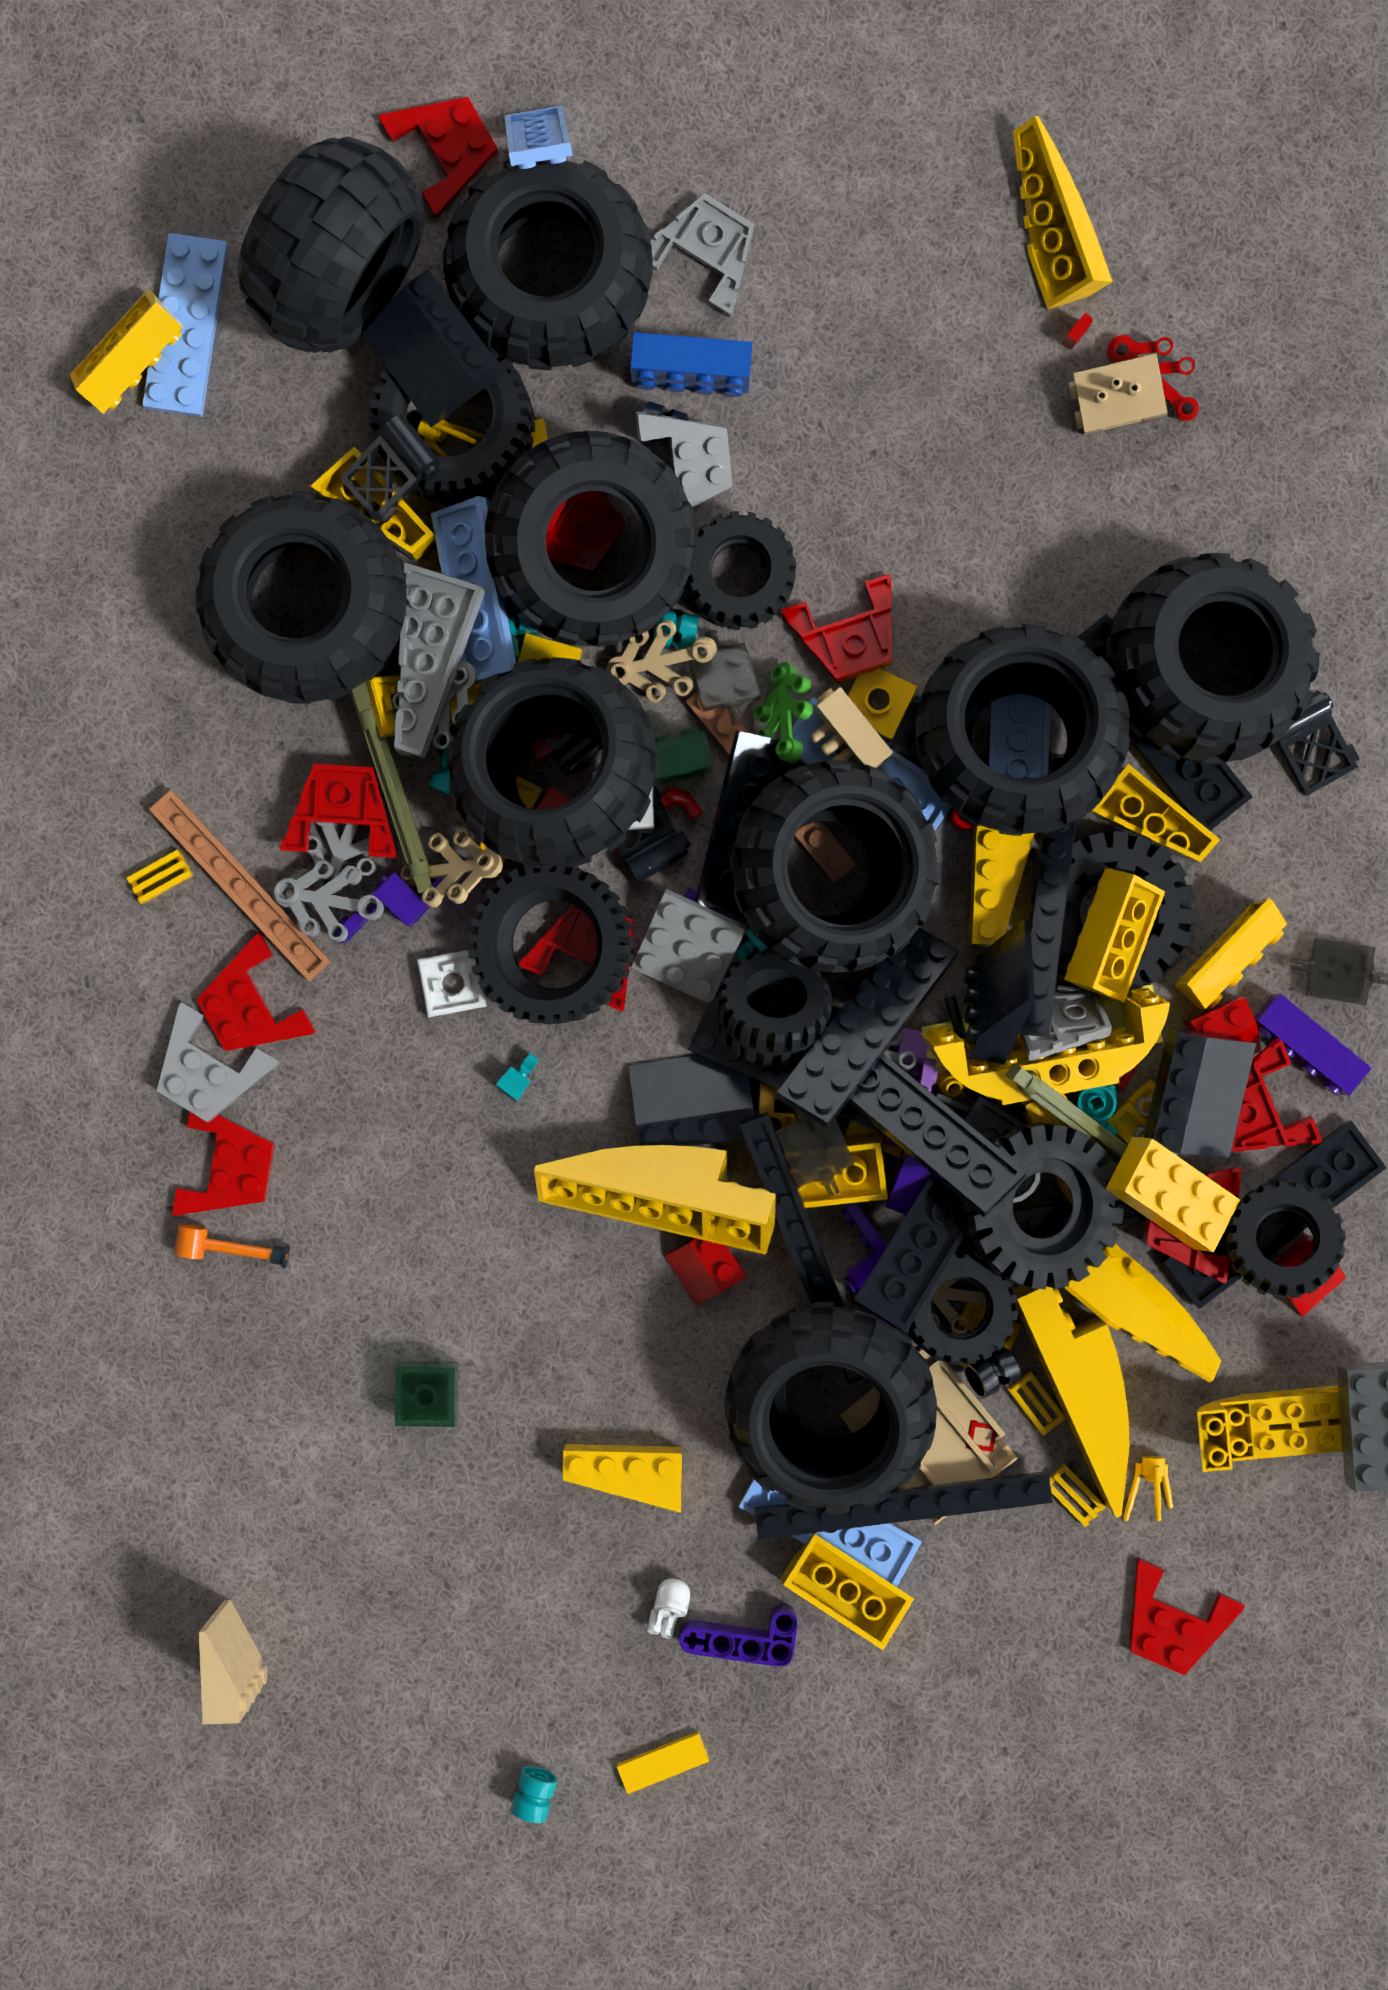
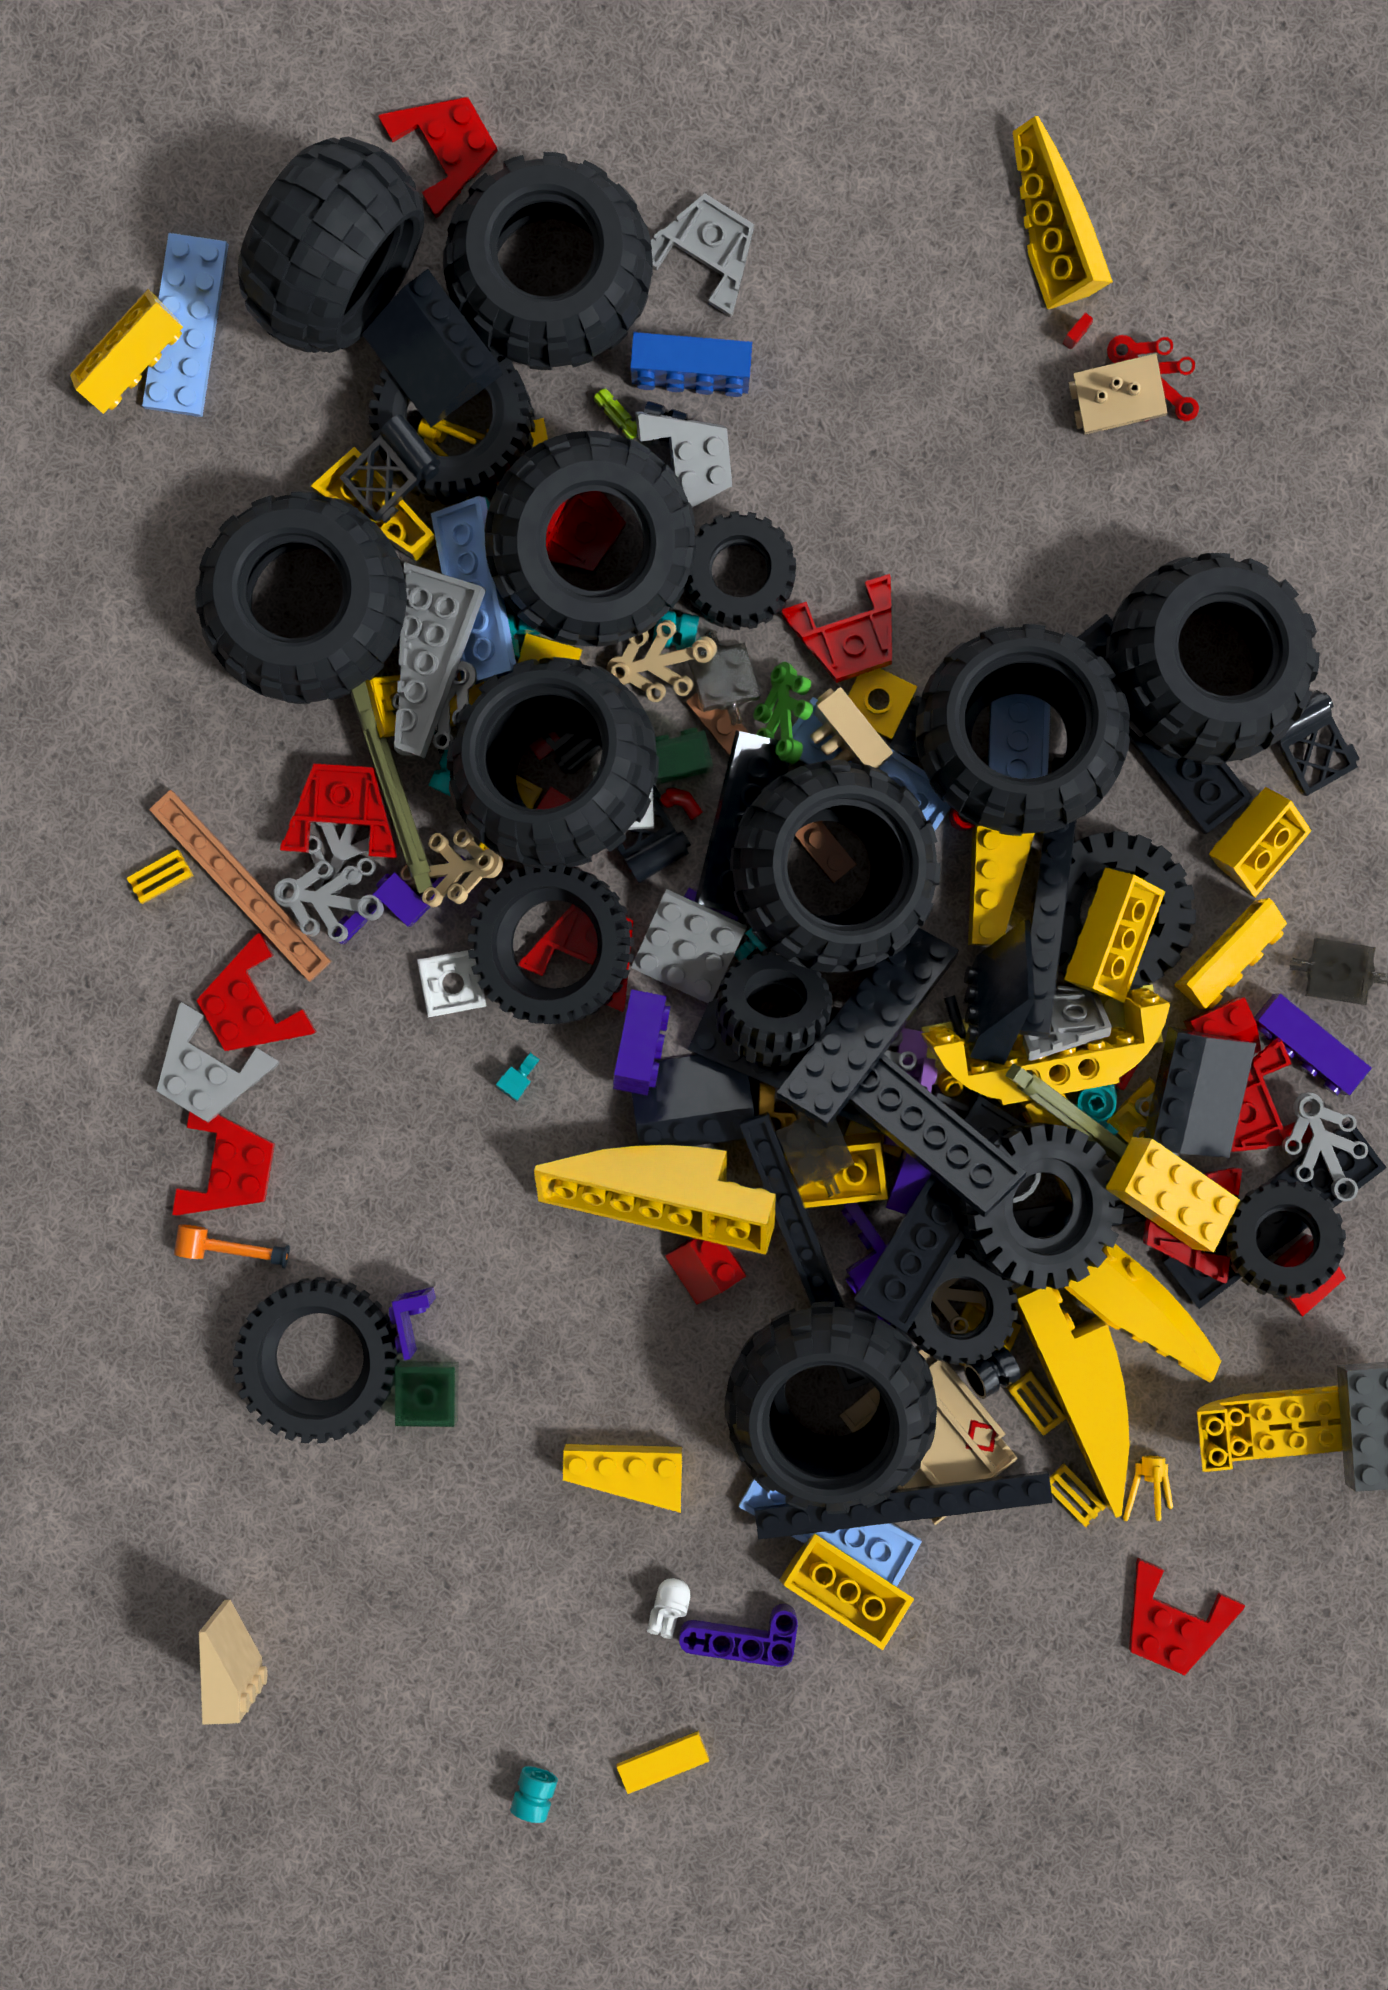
light blue plate [505,105,572,169] -> none
yellow wedge [1089,764,1220,863] -> none
none -> black tyre [233,1277,400,1444]
none -> dark purple bracket [389,1287,436,1360]
none -> lime axle [594,389,637,439]
none -> dark purple brick [613,989,671,1095]
none -> yellow slope [1209,787,1311,897]
none -> light grey plant [1282,1092,1368,1201]

